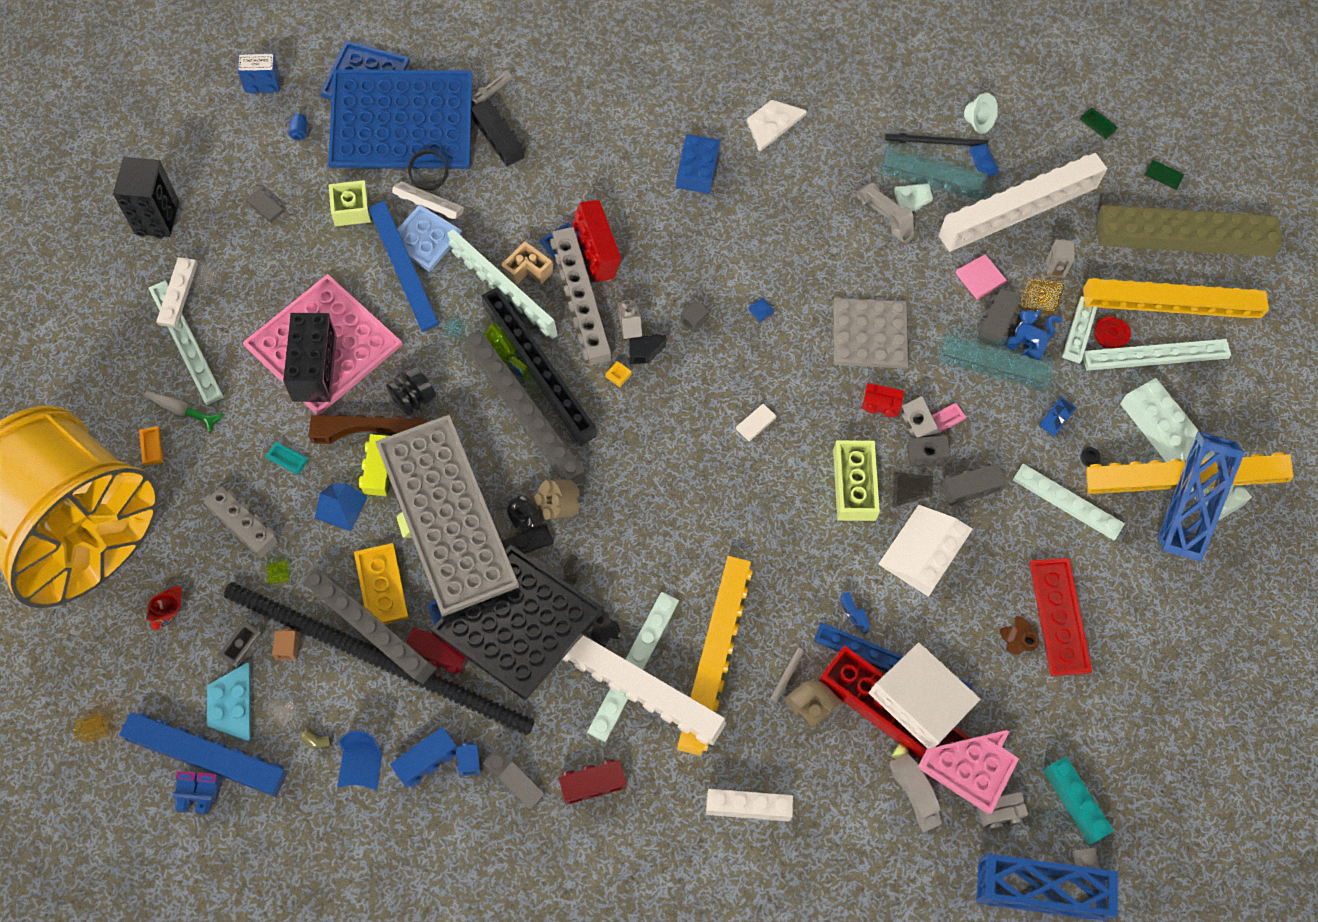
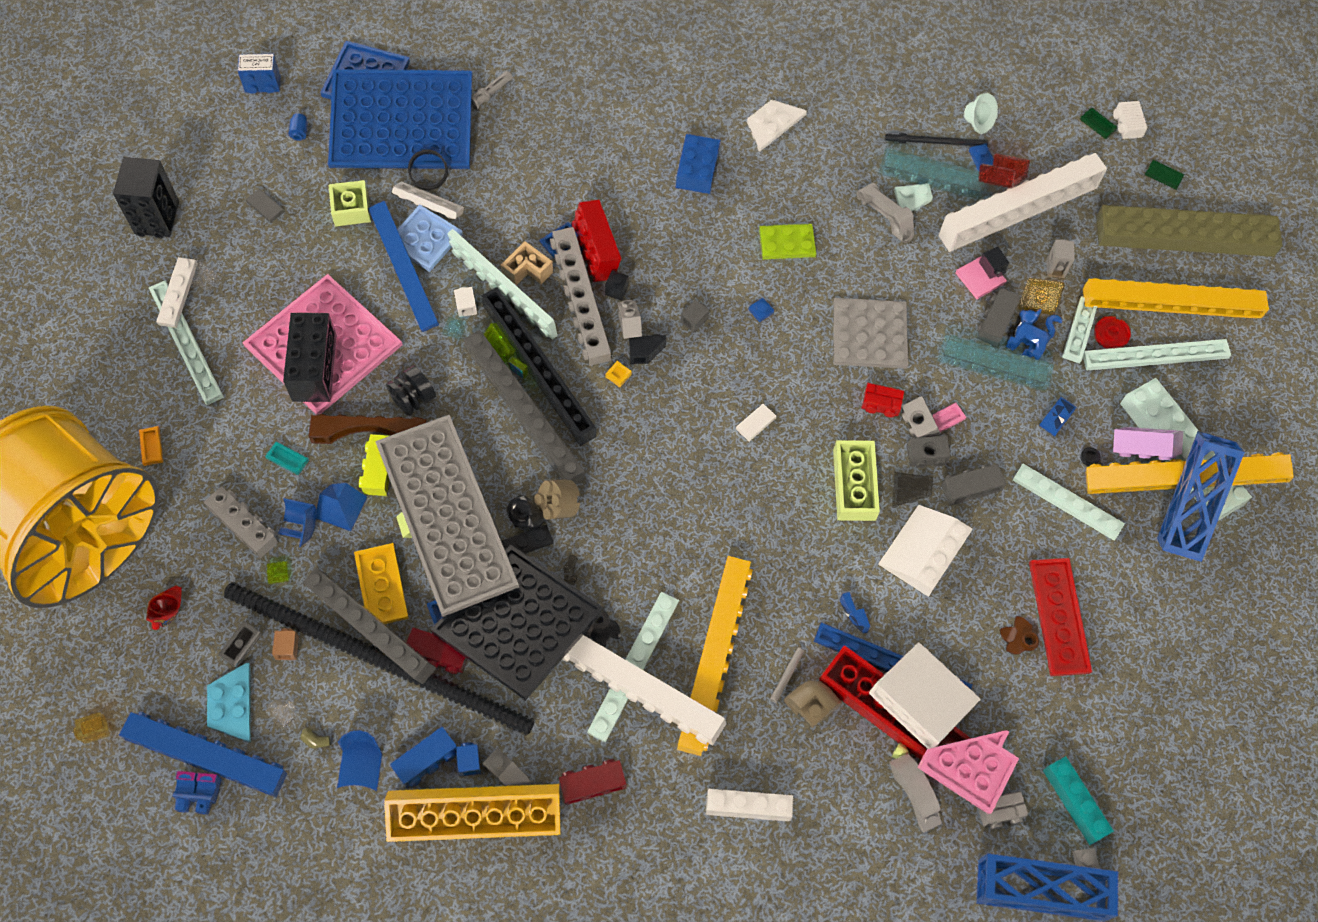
piece [144,391,223,433] -> none
black brick [471,100,525,167] -> none
none -> blue piece [278,498,317,548]
none -> yellow brick [384,784,561,842]
none -> white brick [454,287,477,317]
none -> black brick [605,270,629,301]
none -> lime plate [759,224,816,260]
none -> clear red panel [978,154,1030,188]
none -> black brick [979,246,1009,279]
none -> white brick [1113,101,1147,139]
none -> lavender brick [1113,427,1183,460]

